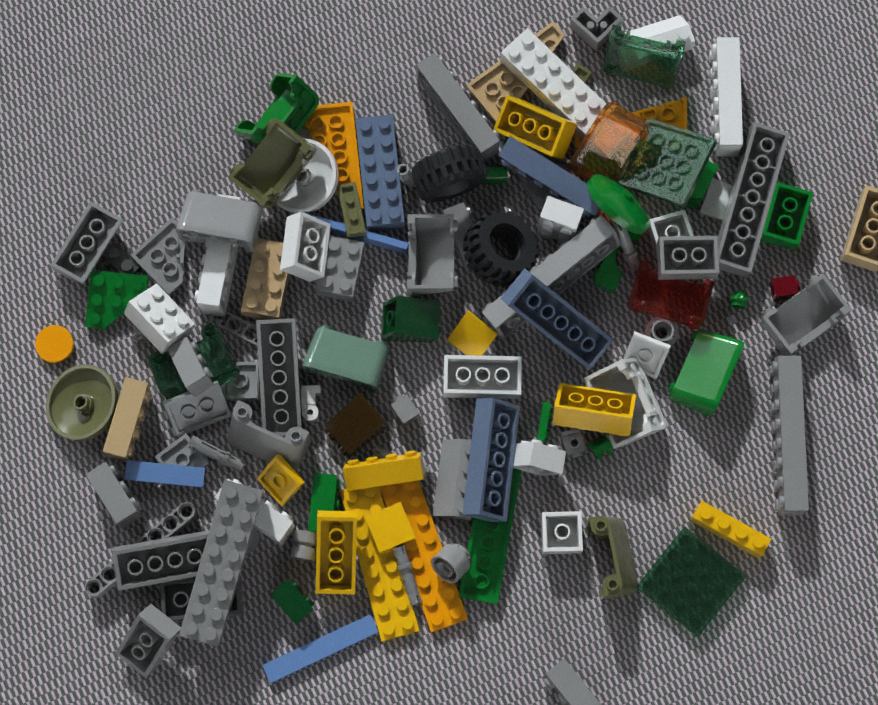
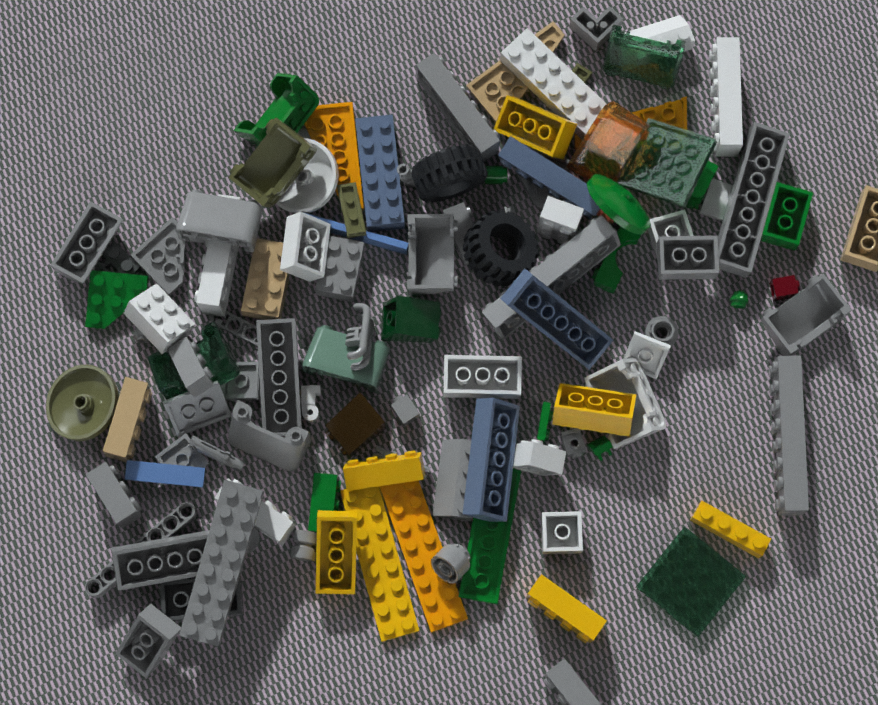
light orange tile [35,325,74,364] -> none
yellow tile [257,453,305,507] -> none
medium blue tile [262,614,379,683] -> none
dark green brick [270,579,315,626] -> none
yellow tile [365,502,416,553] -> none
light grey pin [393,545,422,605] -> none
yellow piece [447,310,498,356] -> none
olive windscreen [585,516,638,601] -> none
light grey pin [612,221,642,272] -> none
clear red windscreen [628,260,715,329] -> none
green windscreen [667,328,745,417] -> none
none -> light grey piece [345,303,374,371]
none -> yellow brick [526,574,607,644]

